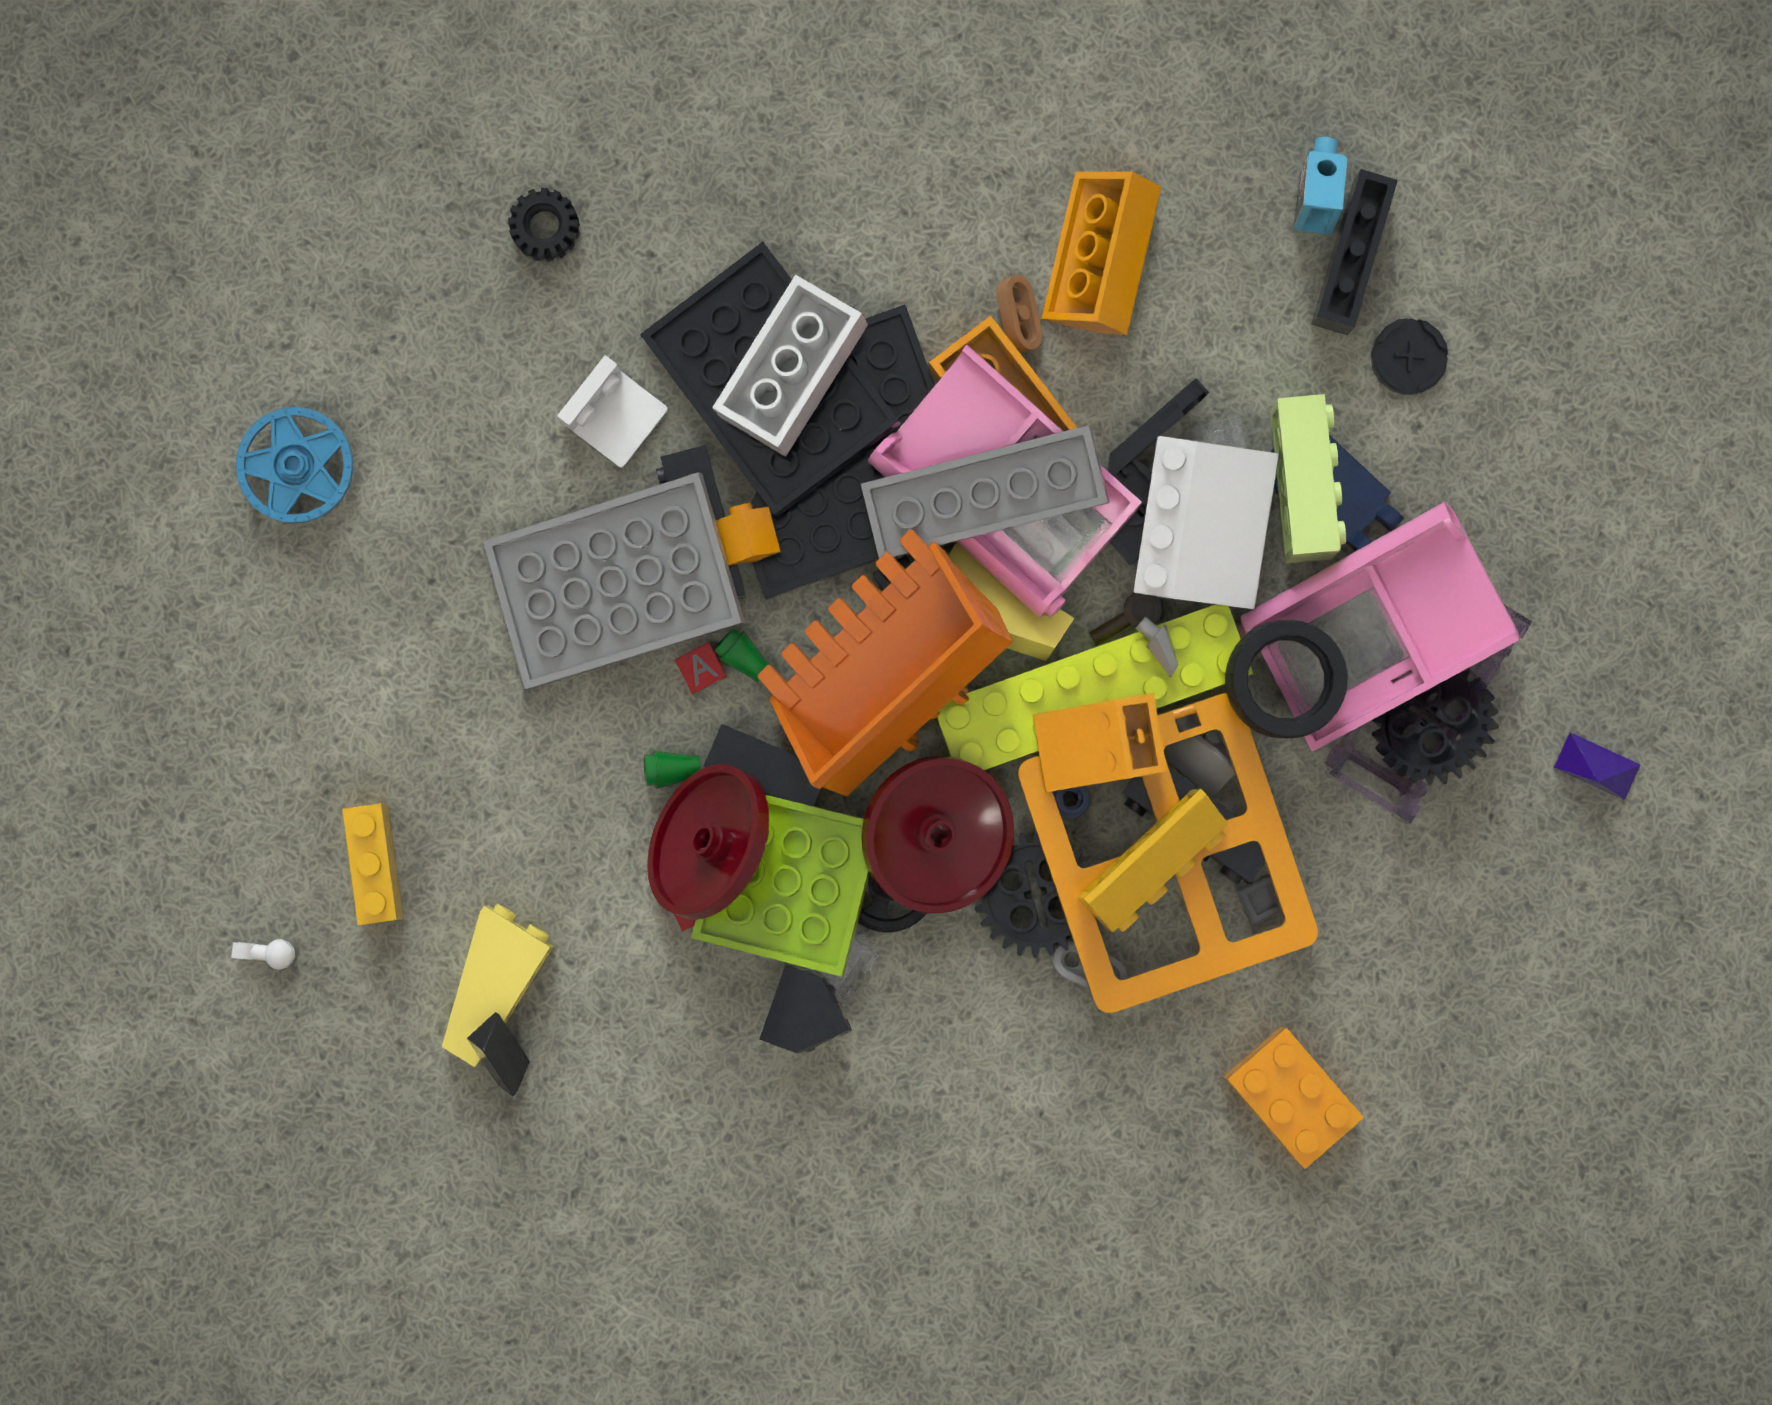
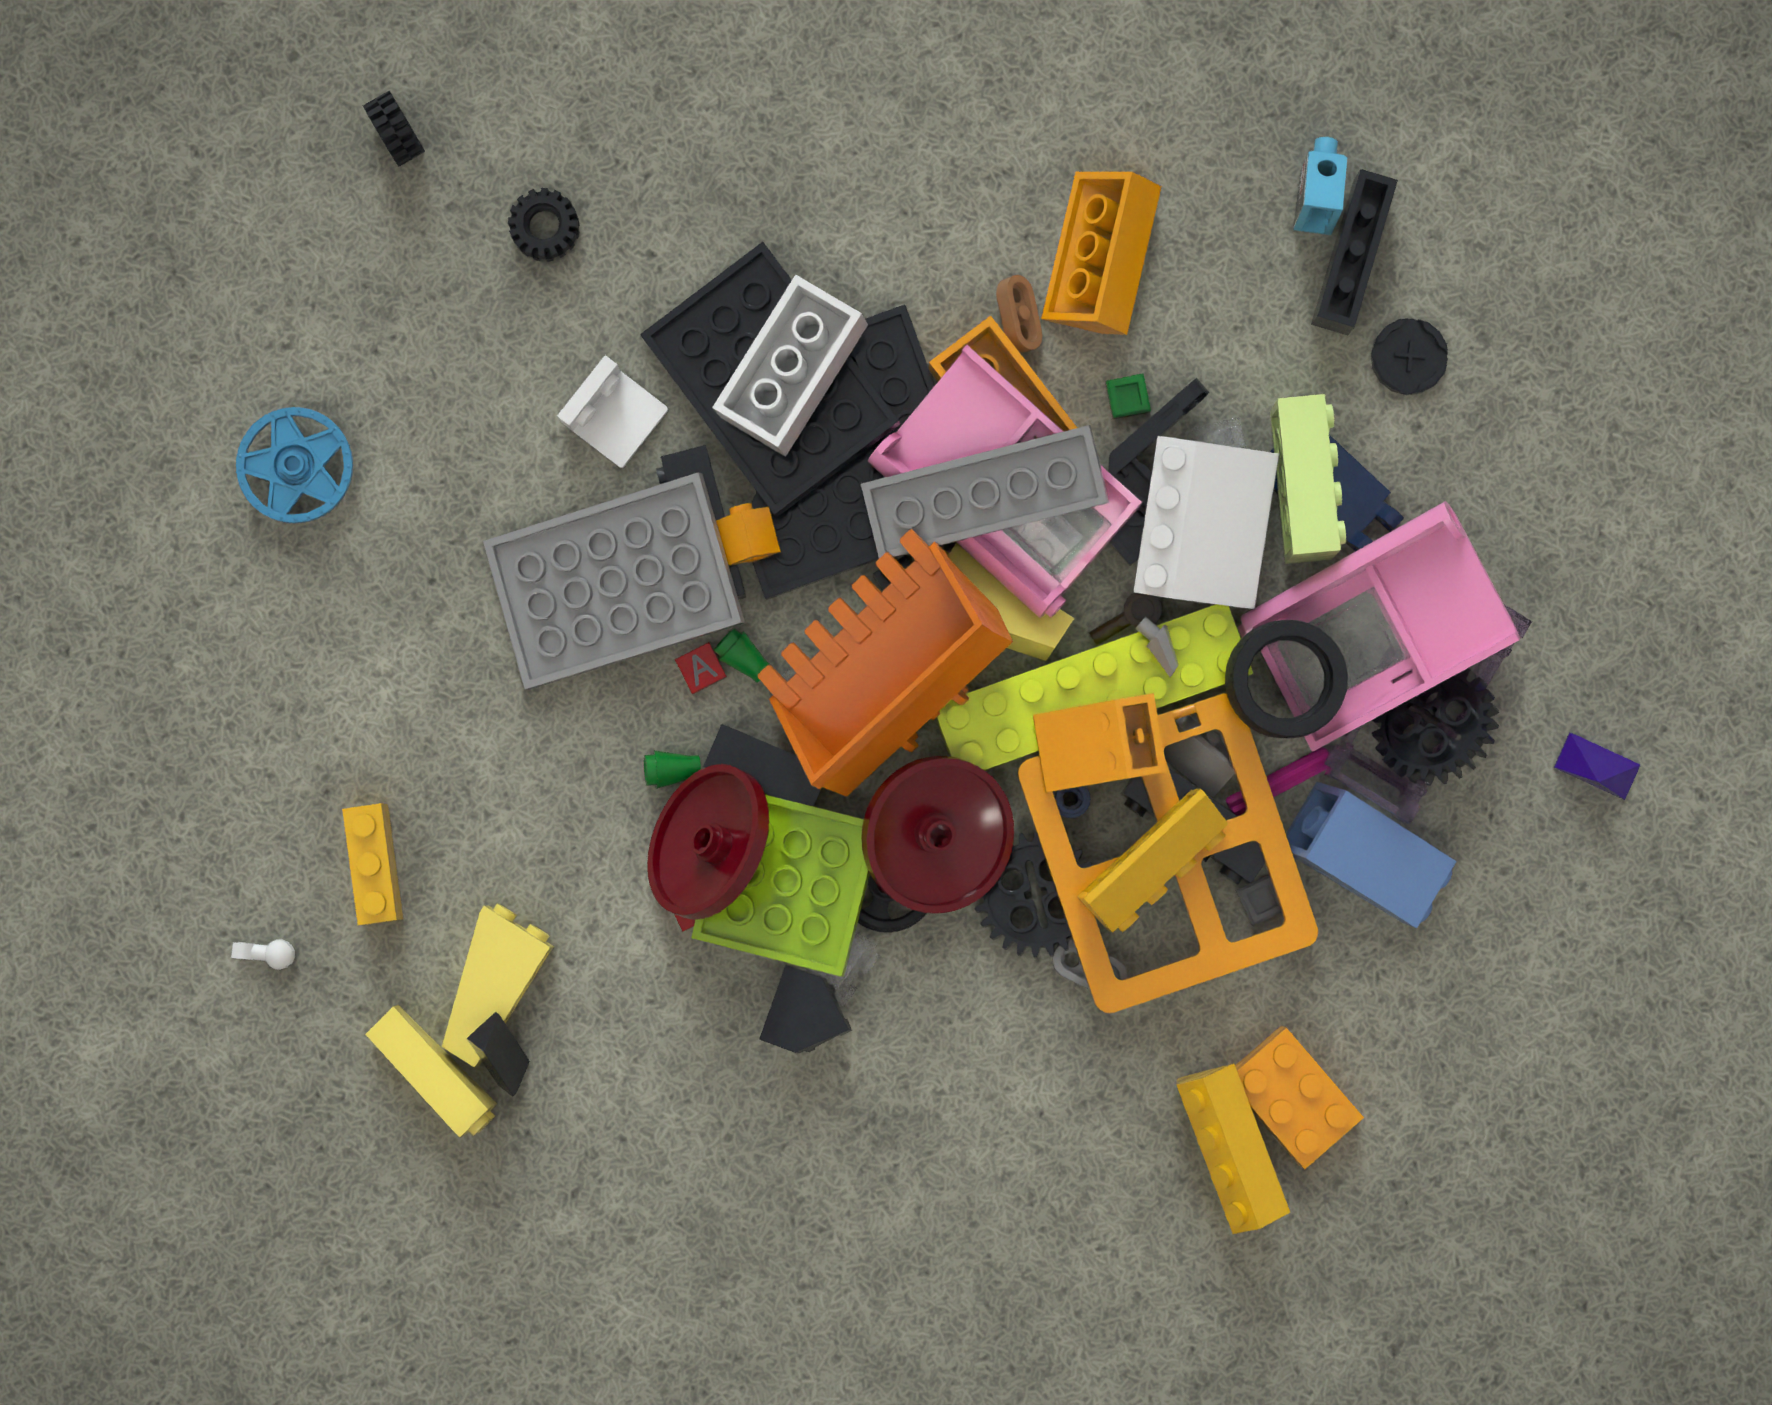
none -> black tyre [363,90,425,167]
none -> light yellow slope [365,1005,497,1137]
none -> green tile [1105,373,1151,420]
none -> yellow slope [1176,1063,1291,1234]
none -> dark pink axle [1226,747,1334,816]
none -> medium blue slope [1286,782,1457,928]

